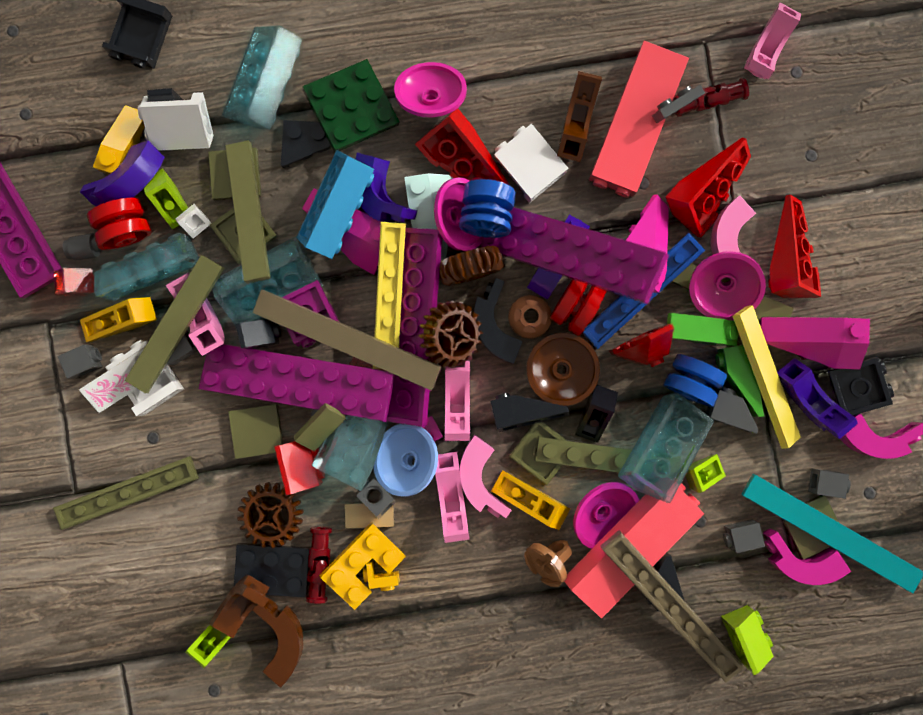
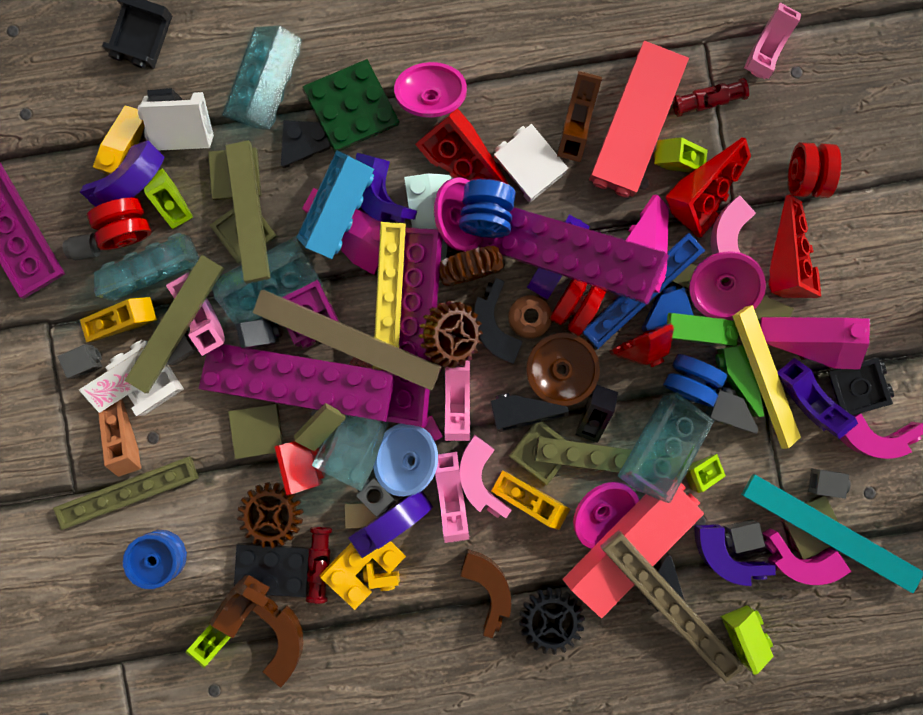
clear red brick [54,268,96,296] -> none
white plate [175,204,212,238] -> none
medium nougat tile [524,540,572,587] -> none
dark grey plate [652,85,705,123] -> none
none -> nougat slope [98,399,141,477]
none -> blue wheel [123,530,187,589]
none -> dark purple arch [349,491,433,558]
none -> reddish brown arch [460,549,511,638]
none -> black gear [519,587,585,655]
none -> blue slope [642,286,694,332]
none -> lime slope [654,137,708,173]
none -> dark purple arch [694,524,776,586]
none -> red wheel [788,142,841,198]

